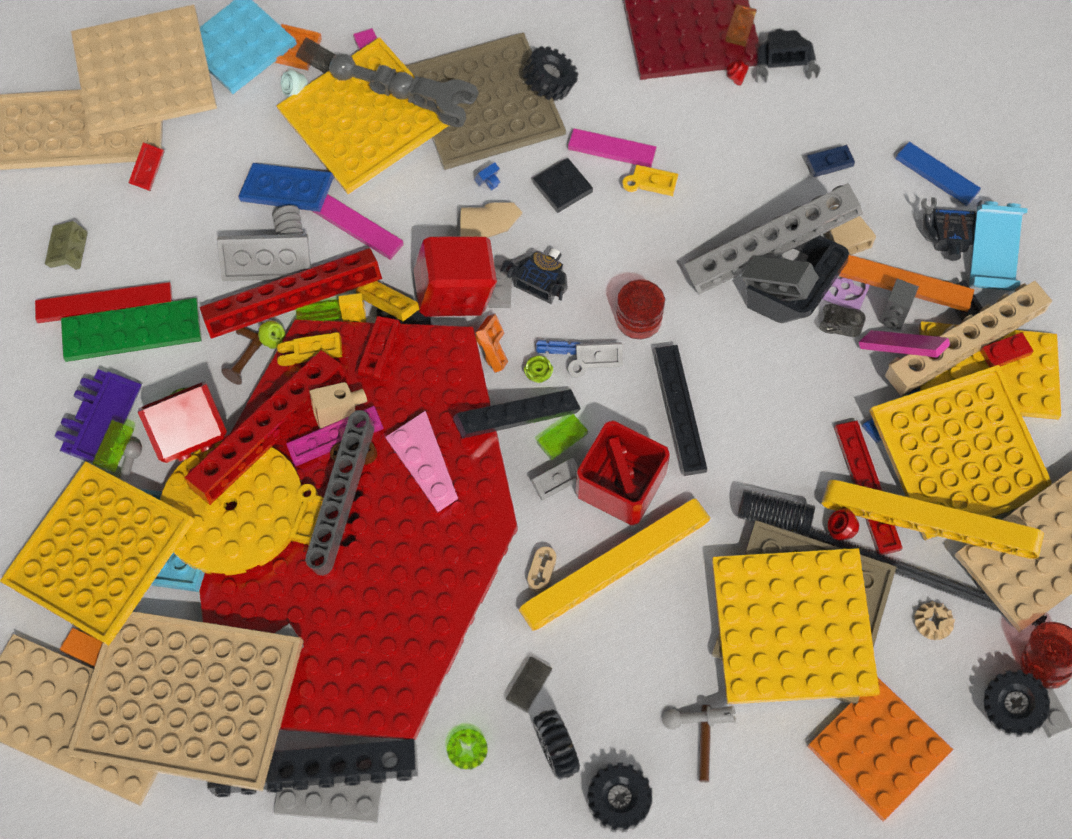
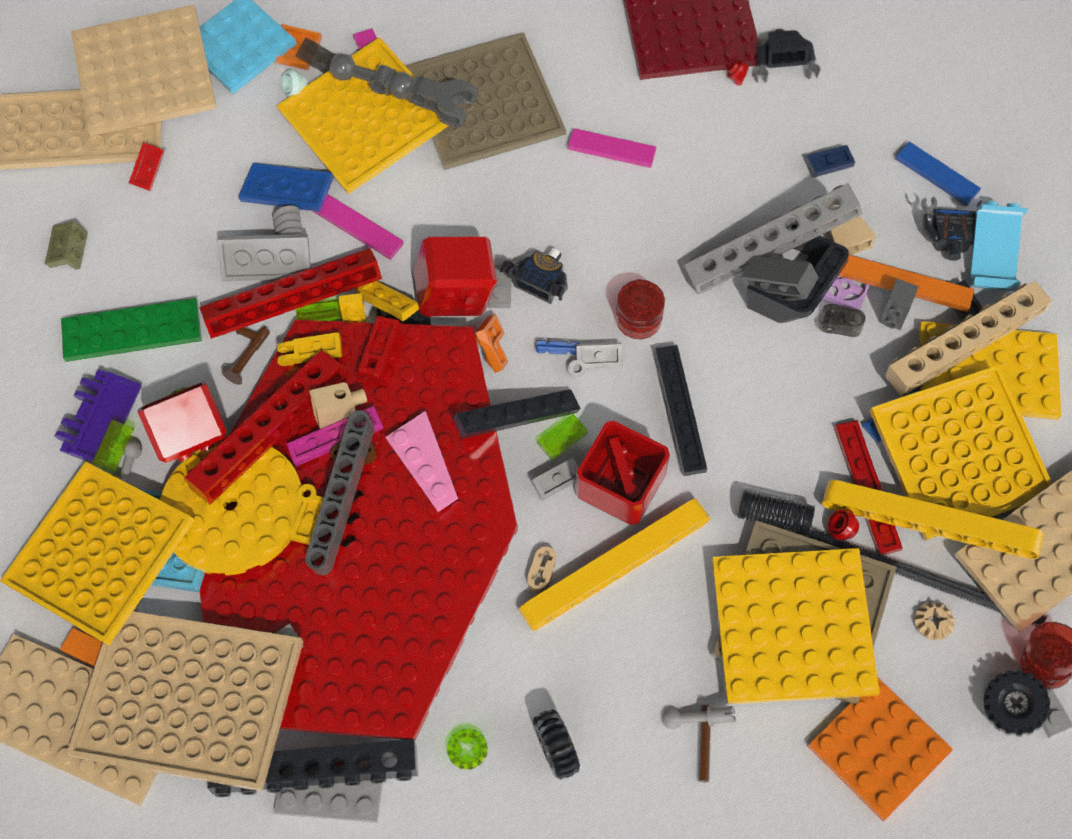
red tile [35,282,173,323] -> none
lime plate [258,320,286,349] -> none
tan panel [460,203,522,238] -> none
blue tile [474,162,501,191] -> none
clear smoke plate [506,657,552,713] -> none
black bush [522,46,578,101] -> none
lime plate [524,356,553,383] -> none
black plate [533,158,593,213] -> none
black bush [587,762,653,833] -> none
yellow hinge [623,165,678,196] -> none
clear orange plate [725,4,757,47] -> none
dark pink tile [858,330,950,357] -> none
red plate [980,332,1034,368] -> none

